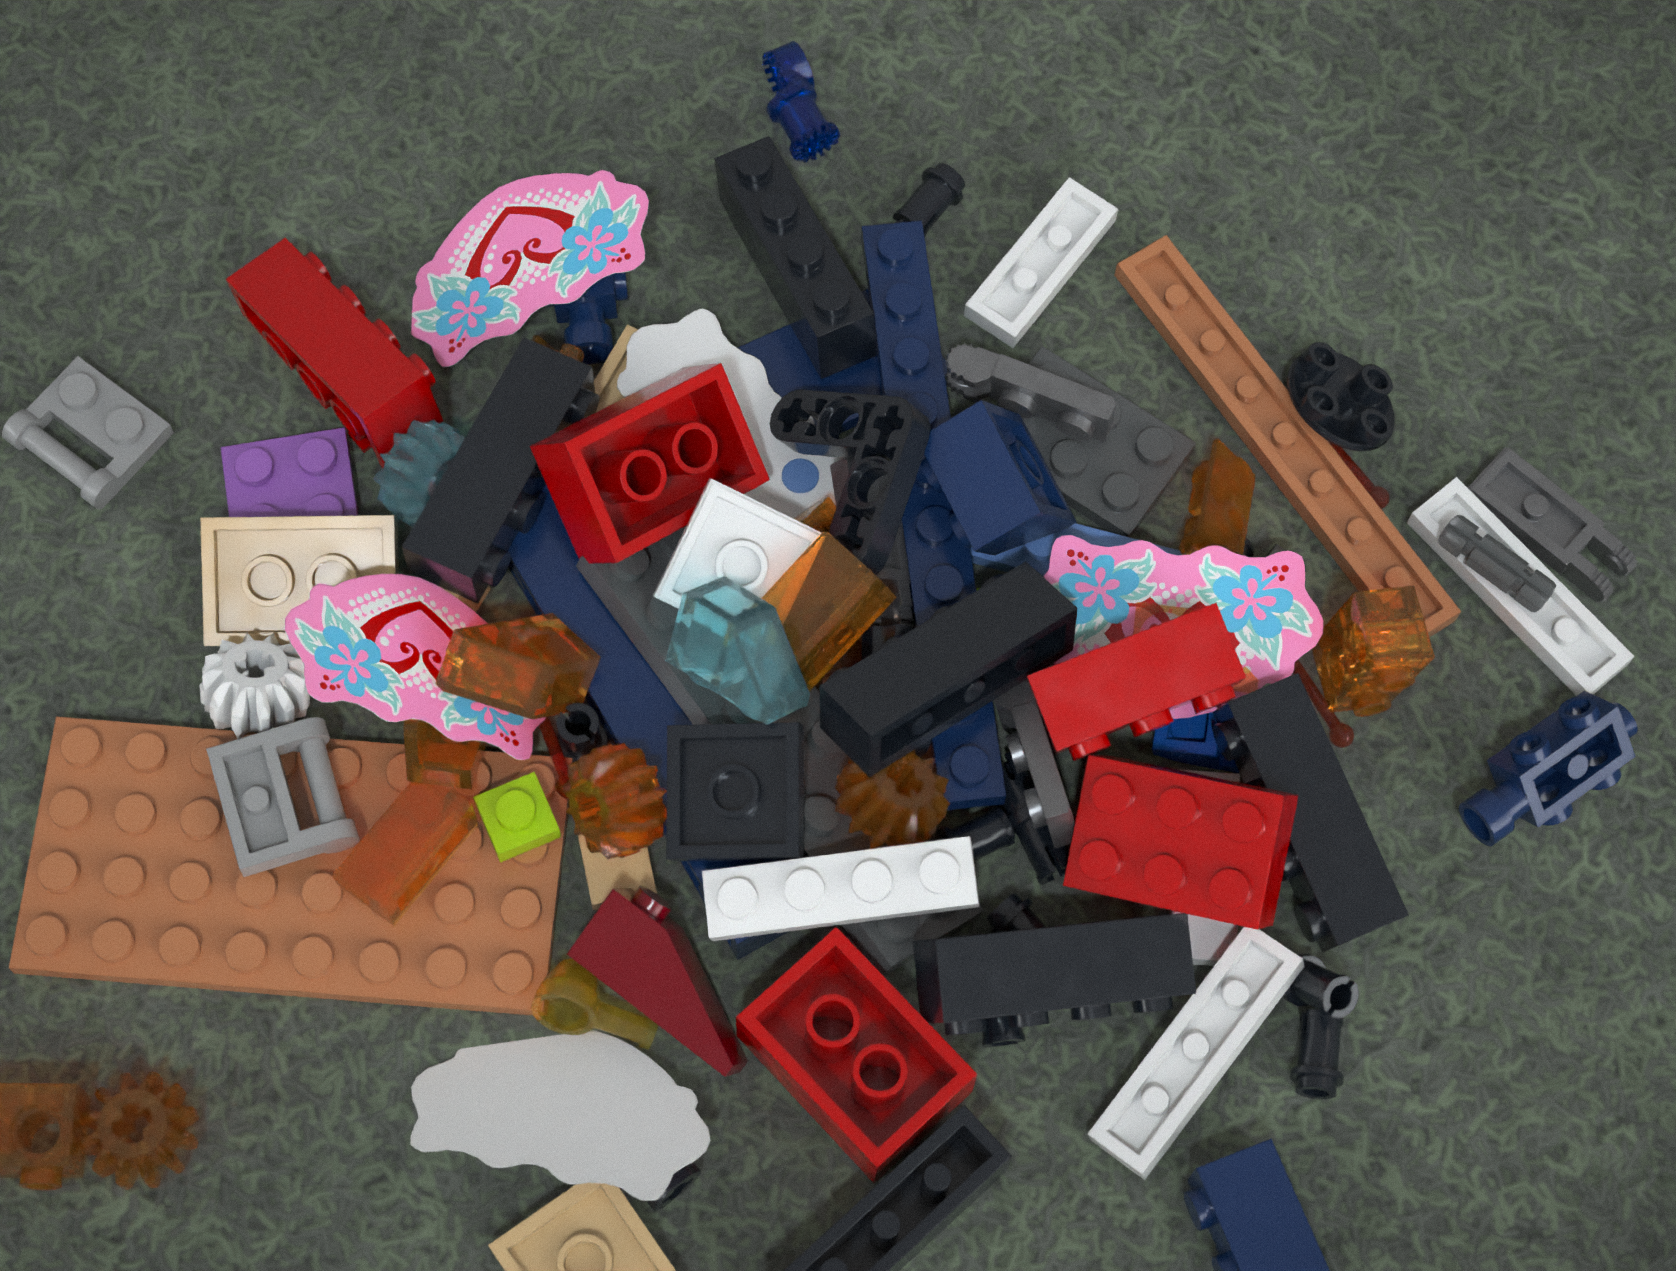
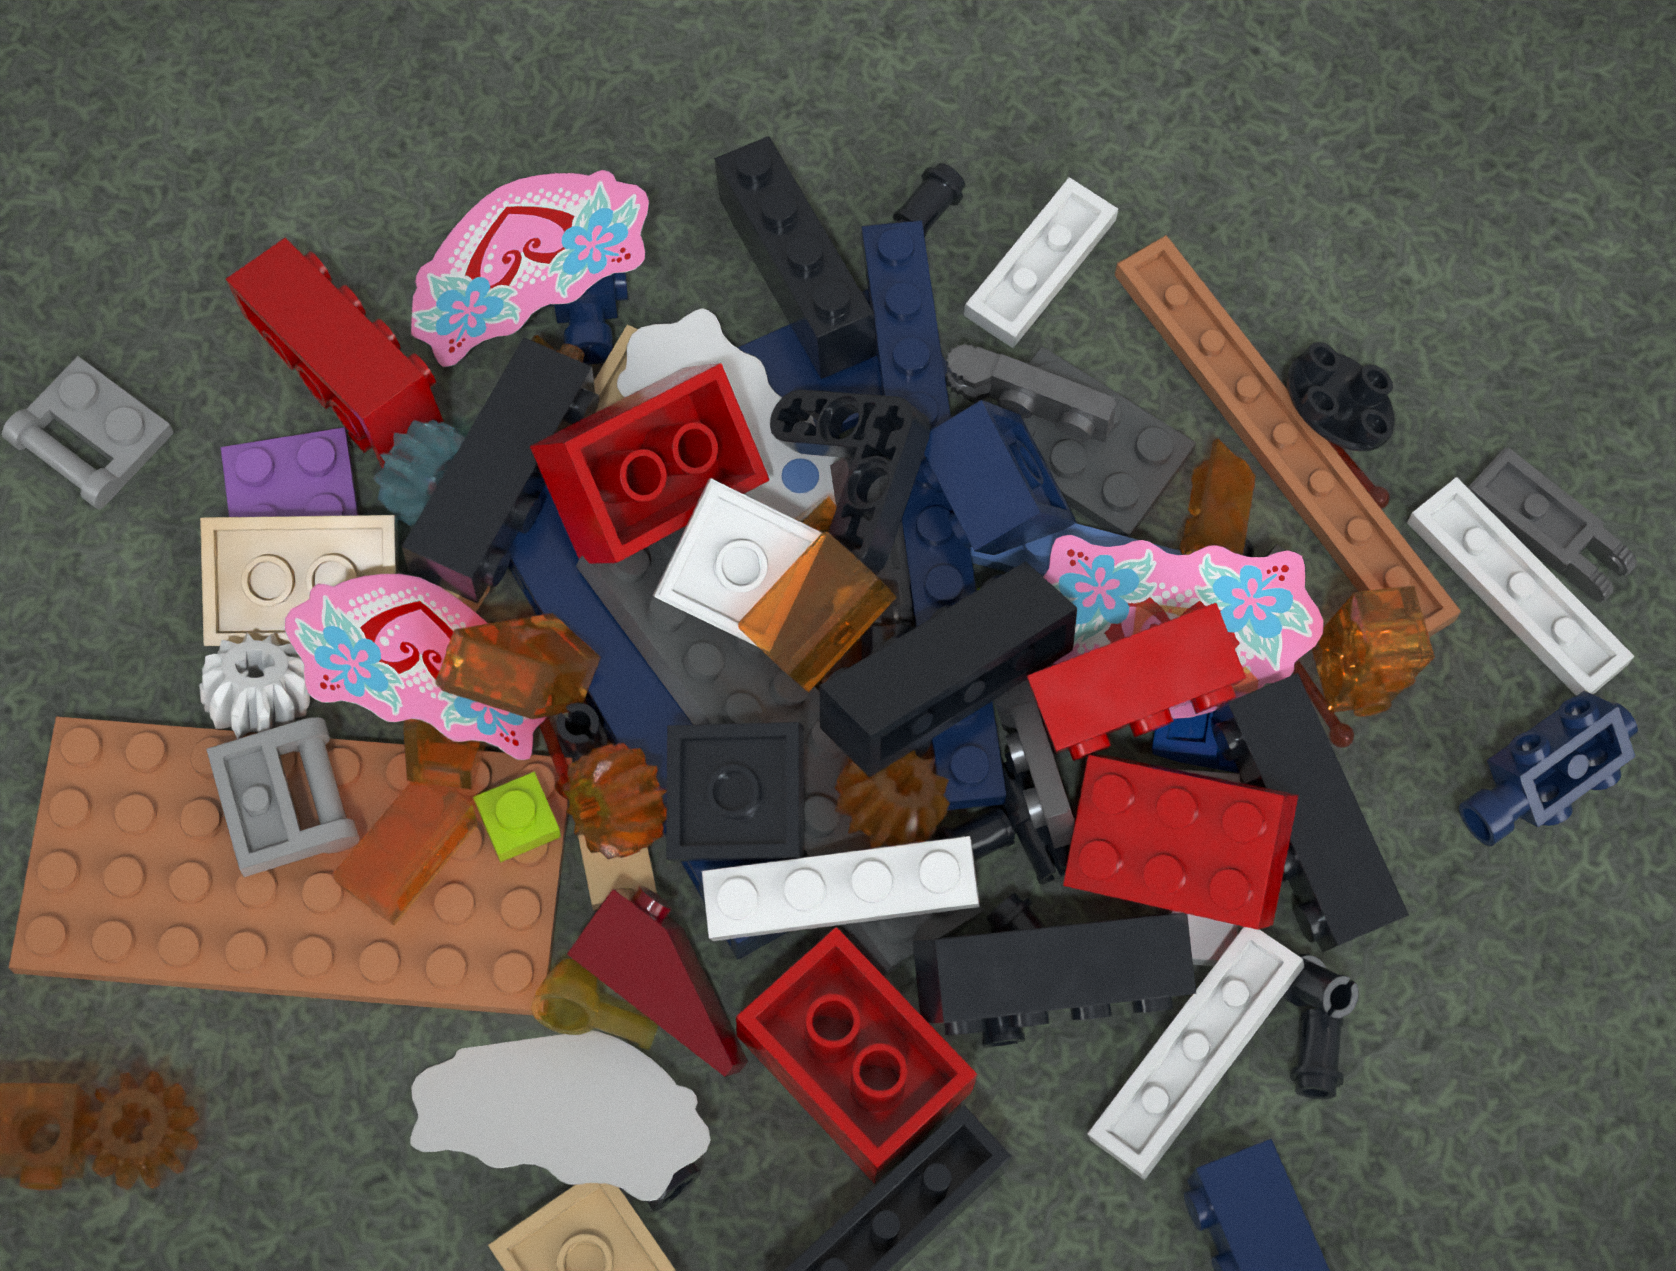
clear light blue slope [666,576,810,725] -> none
clear blue connector [762,41,841,163] -> none
dark grey axle [1438,515,1556,613] -> none

